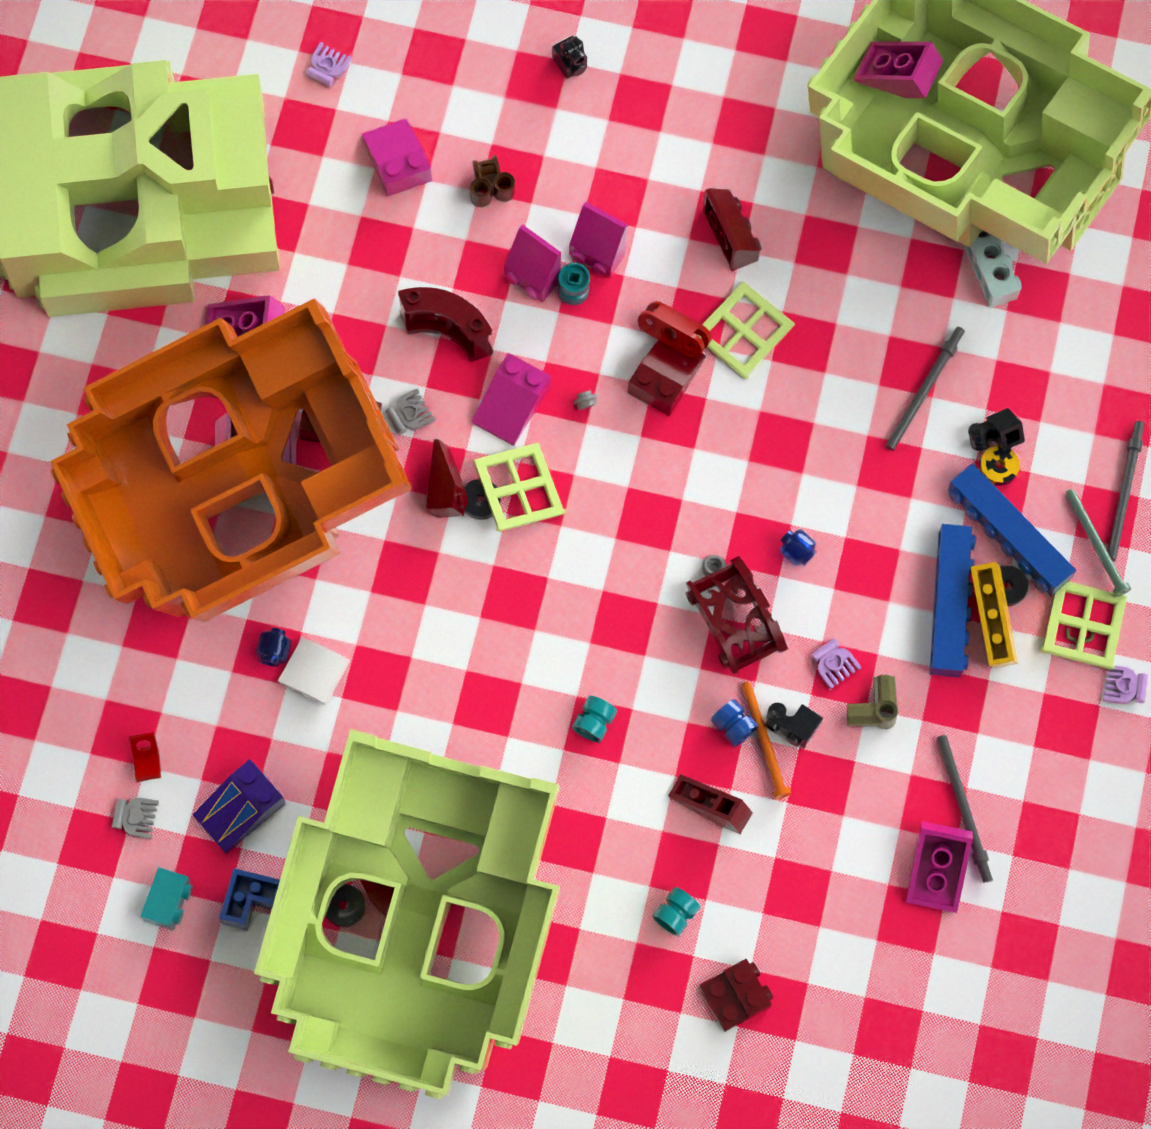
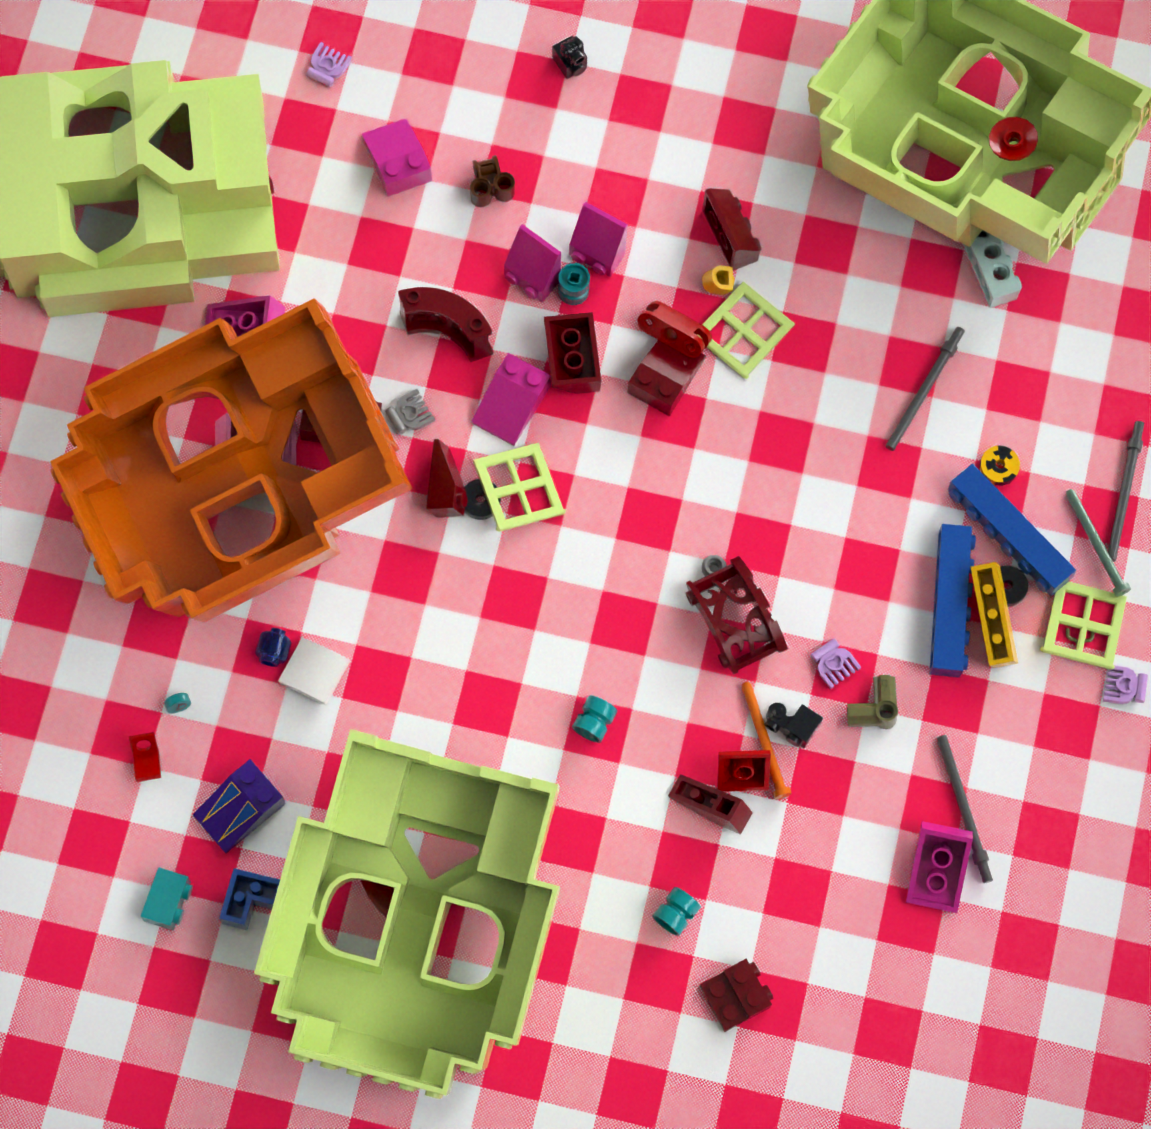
light grey piece [111,798,159,839] -> none
black piece [325,884,365,927] -> none
light grey plate [573,390,598,410] -> none
blue wheel [710,699,759,748] -> none
clear blue head [780,529,817,566] -> none
dark pink slope [853,41,944,98] -> none
black brick [968,408,1025,451] -> none
none -> teal tile [164,693,191,714]
none -> dark red slope [544,312,602,394]
none -> yellow plate [702,265,735,295]
none -> red slope [717,750,771,792]
none -> red dish [989,117,1038,161]

